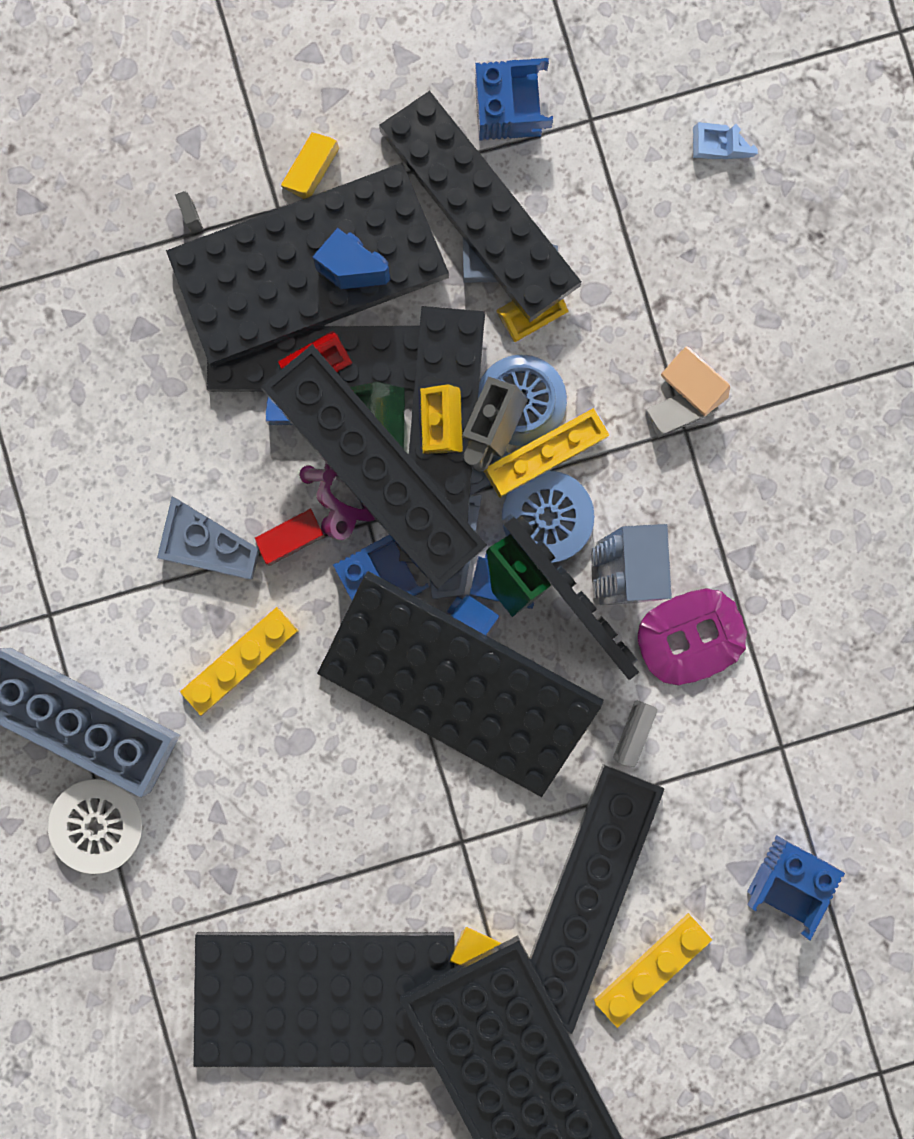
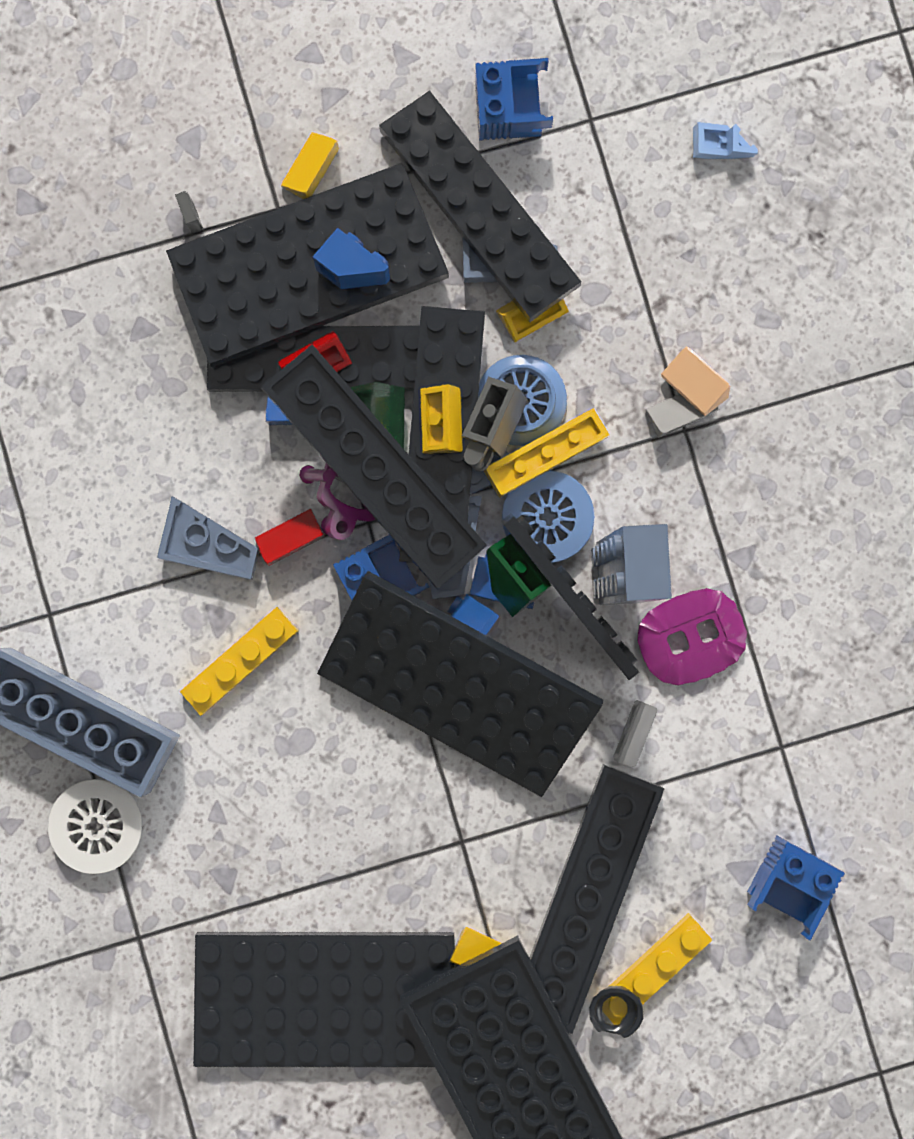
none -> black piece [589,986,644,1038]

